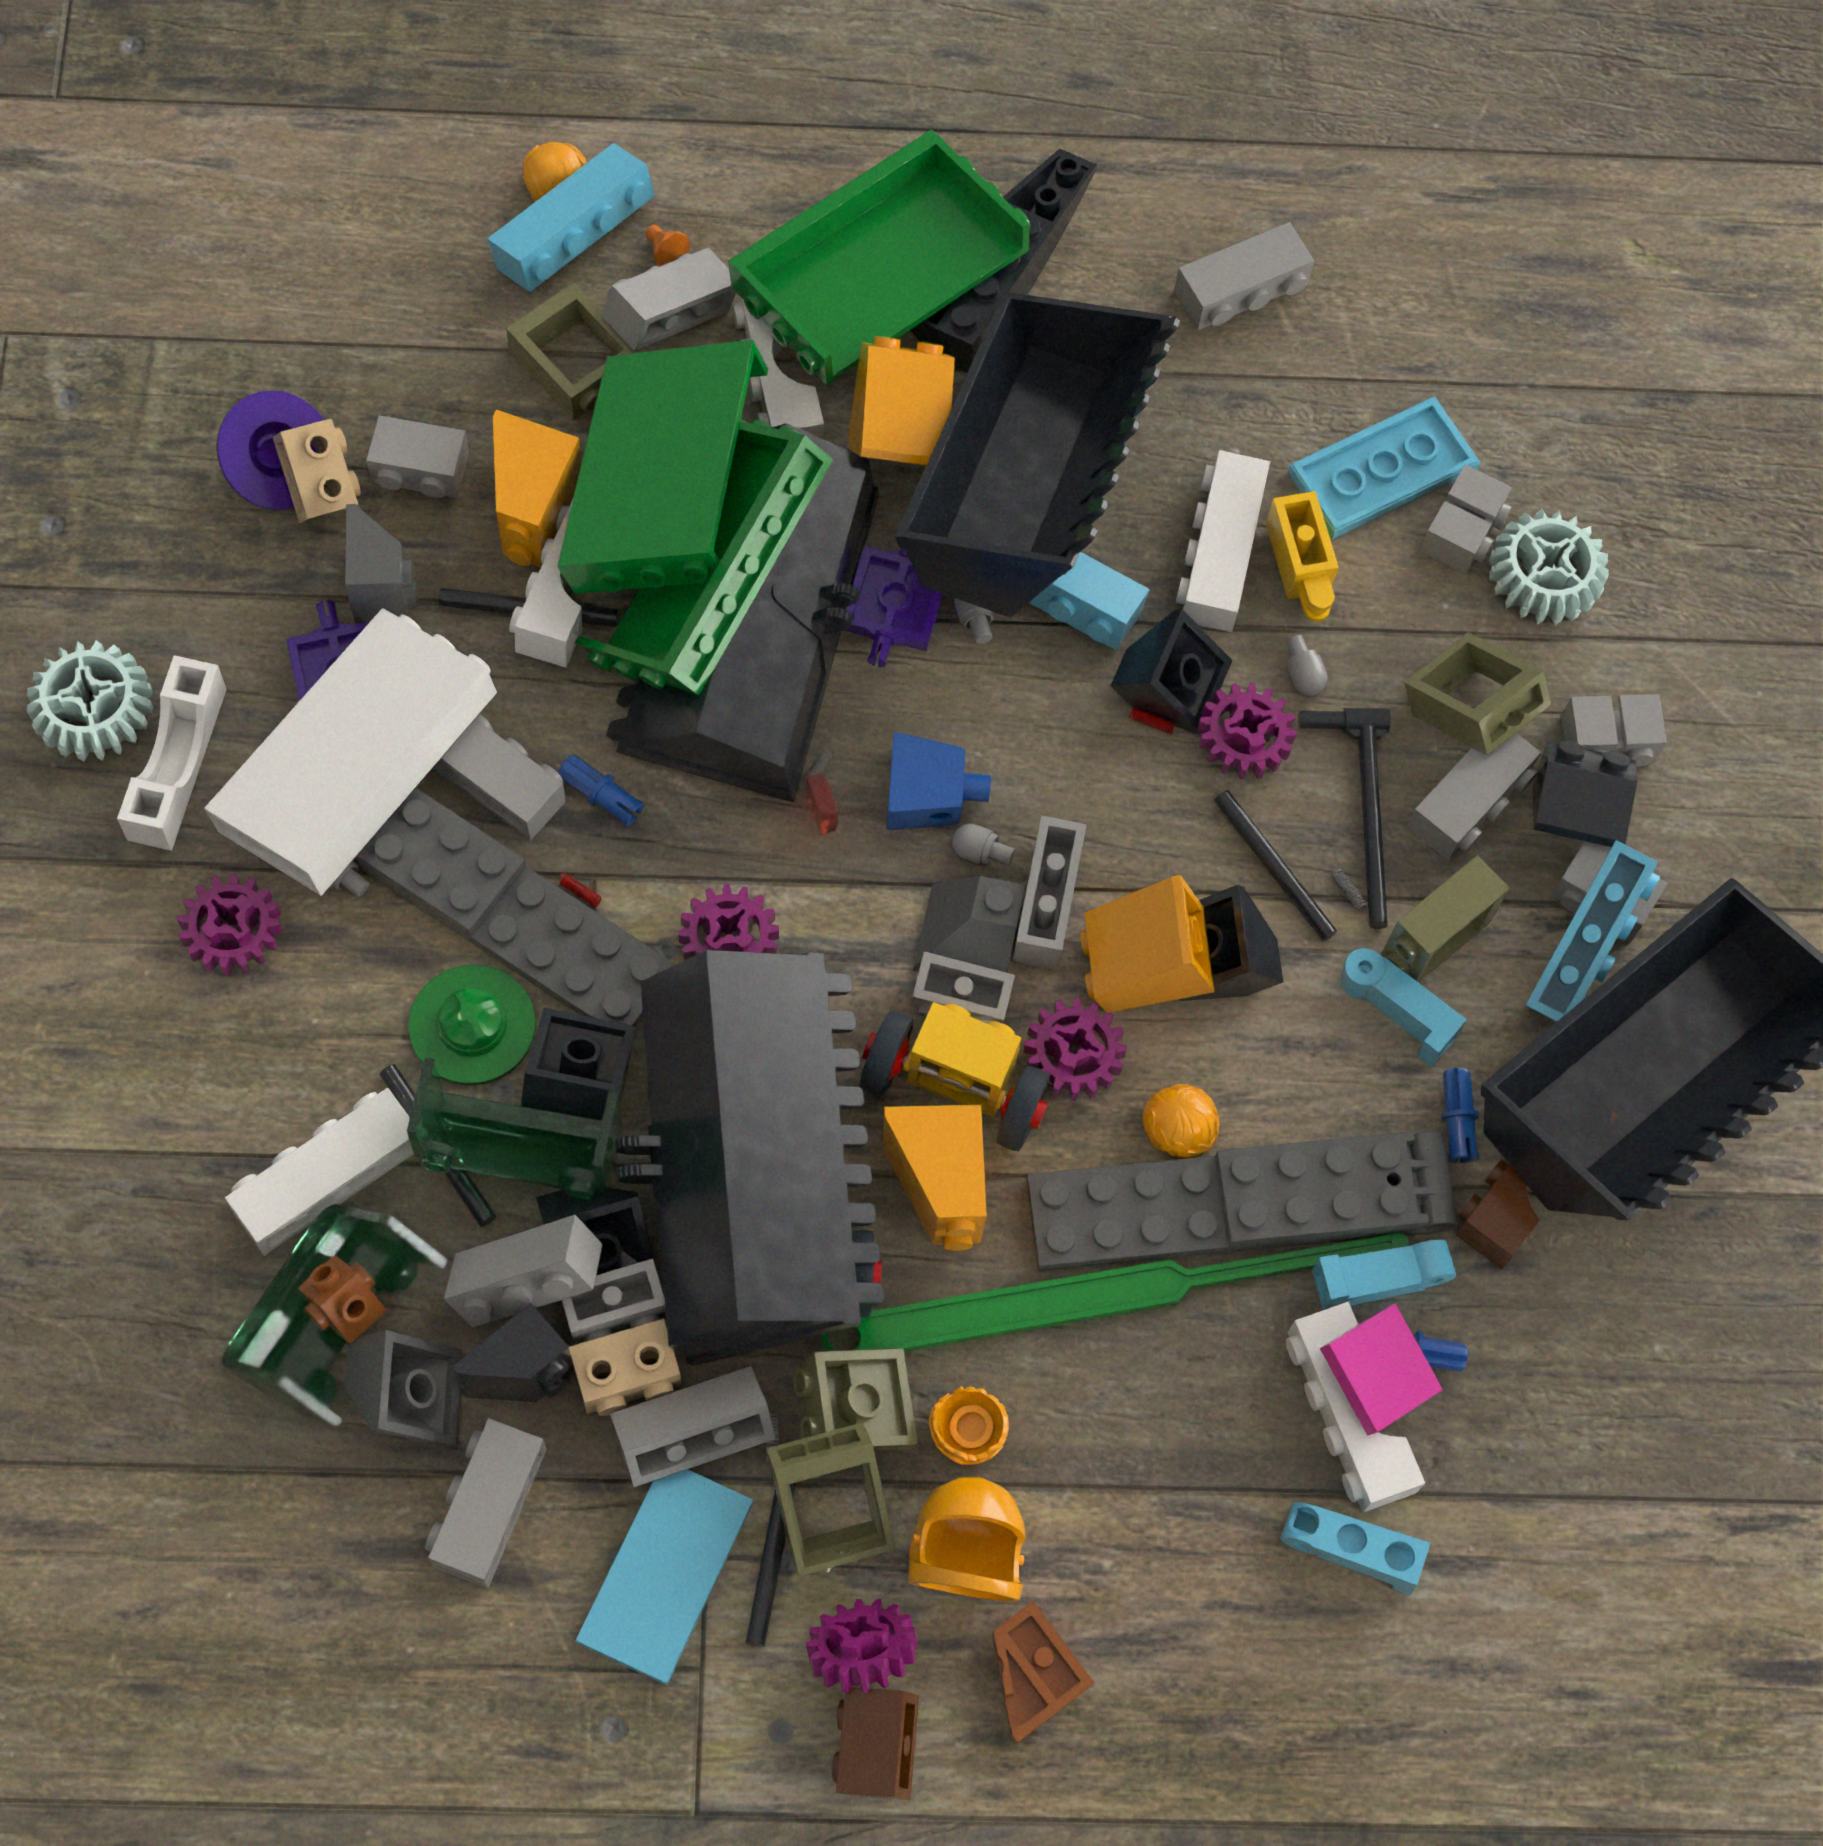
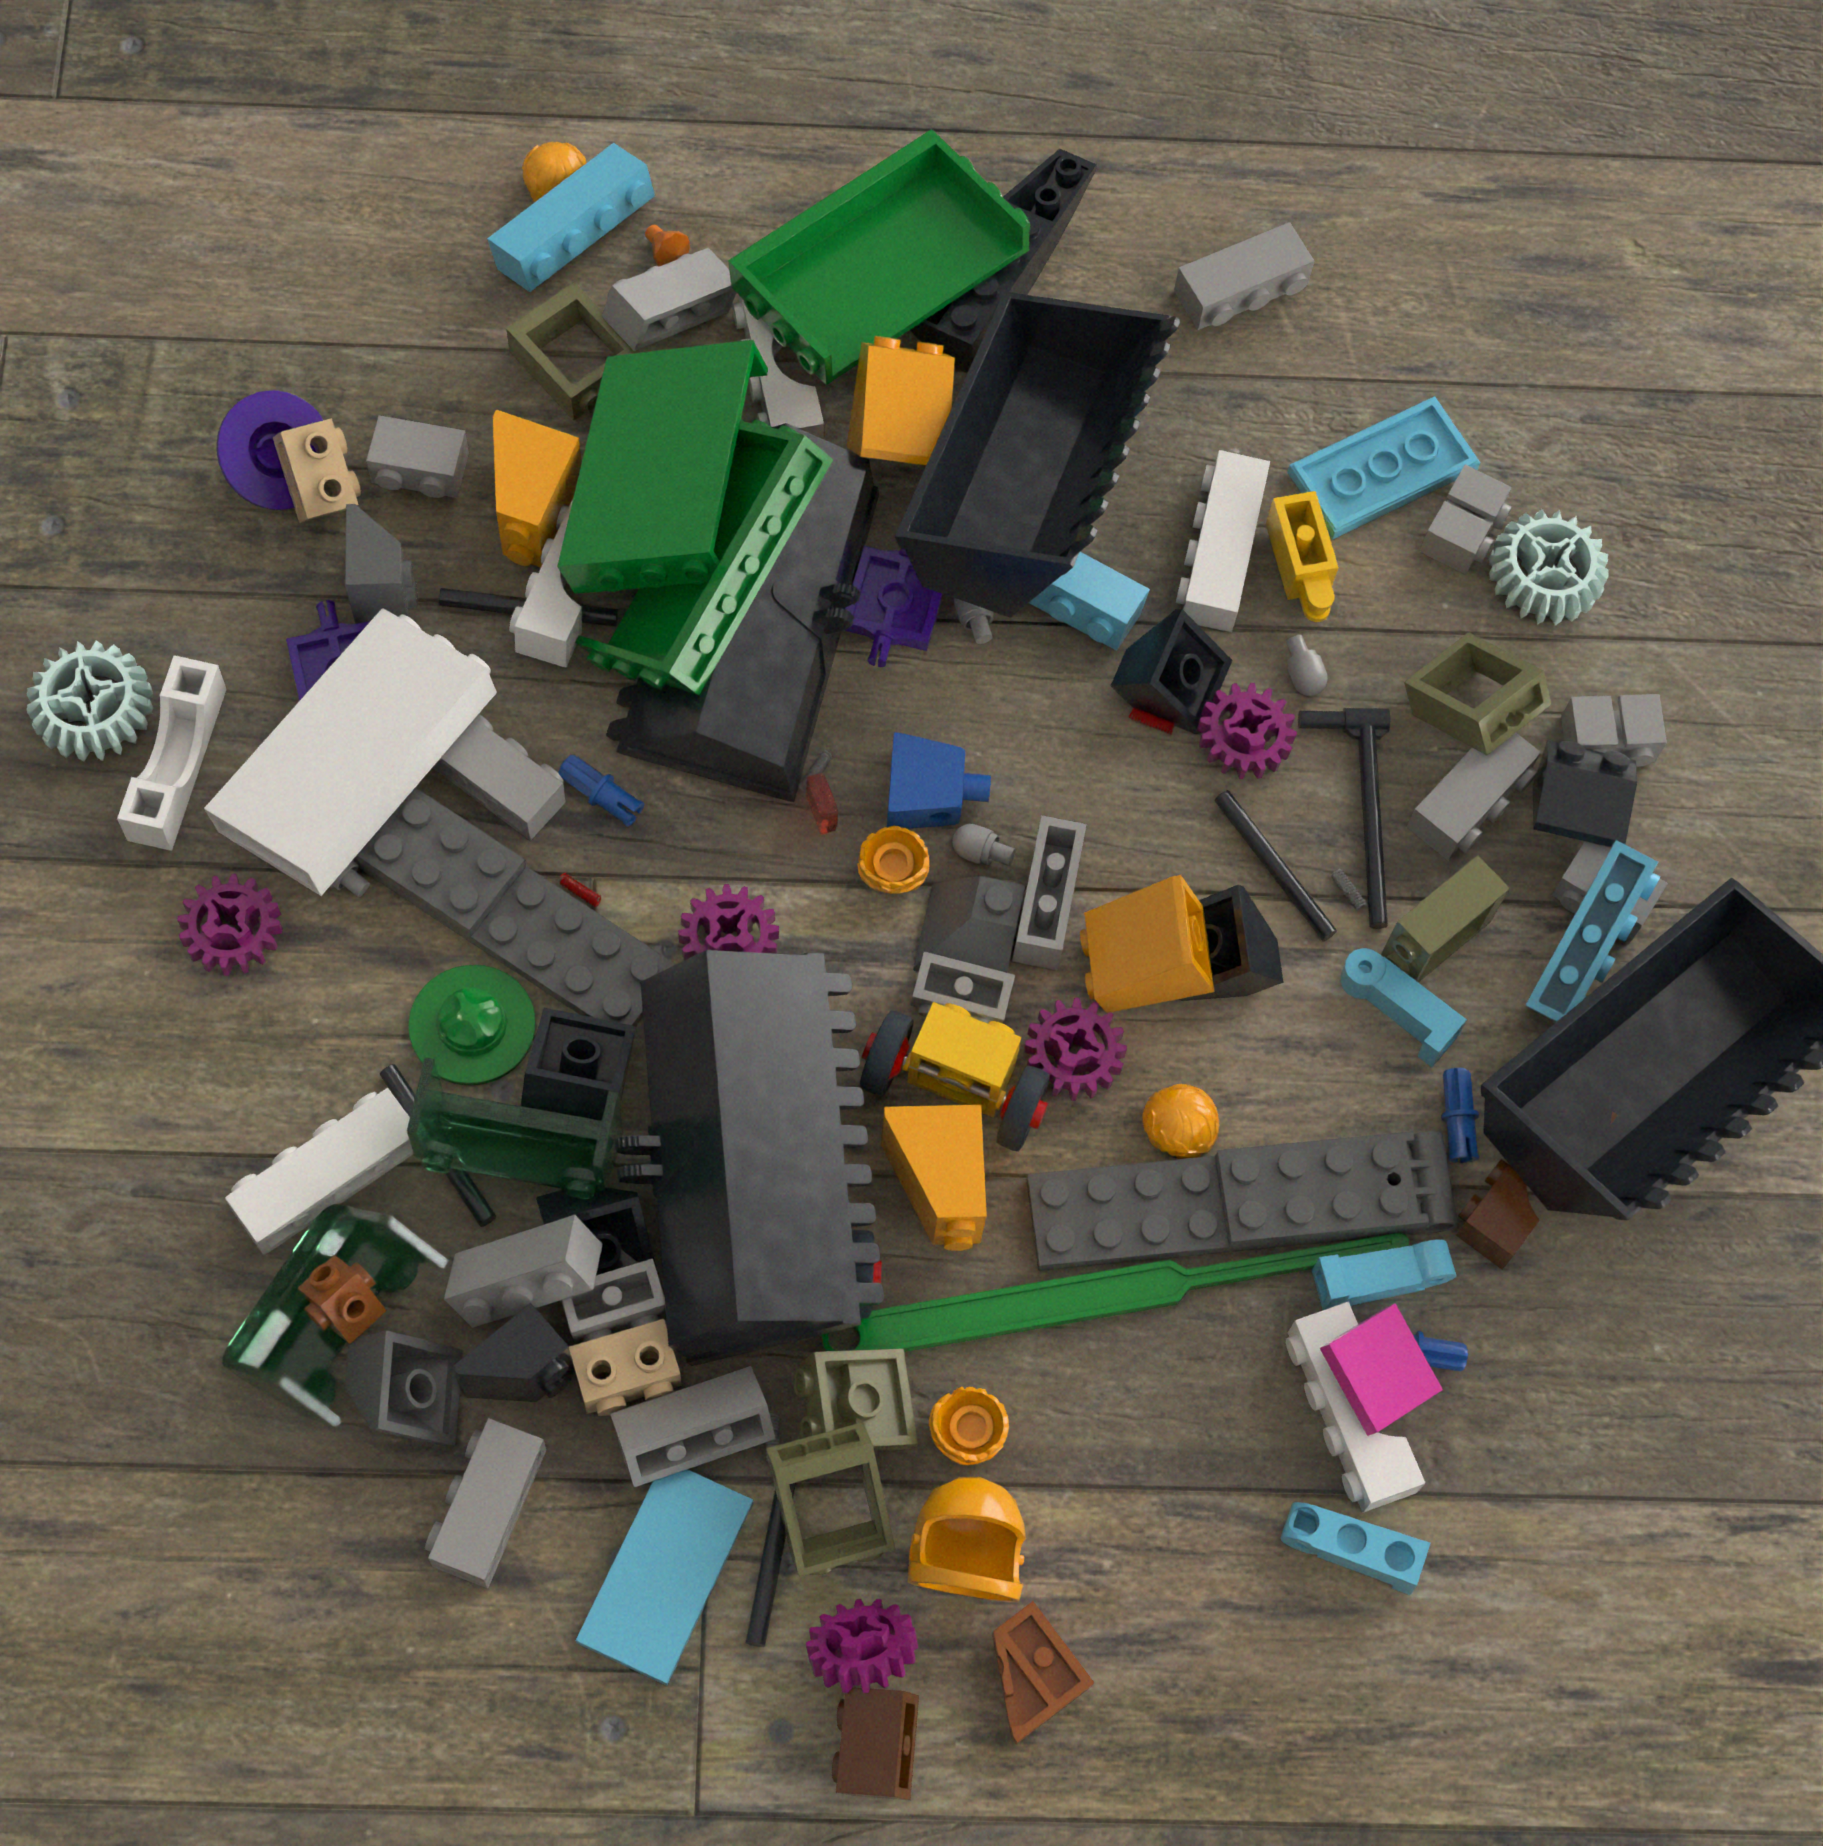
none -> light orange hair [857,826,930,894]

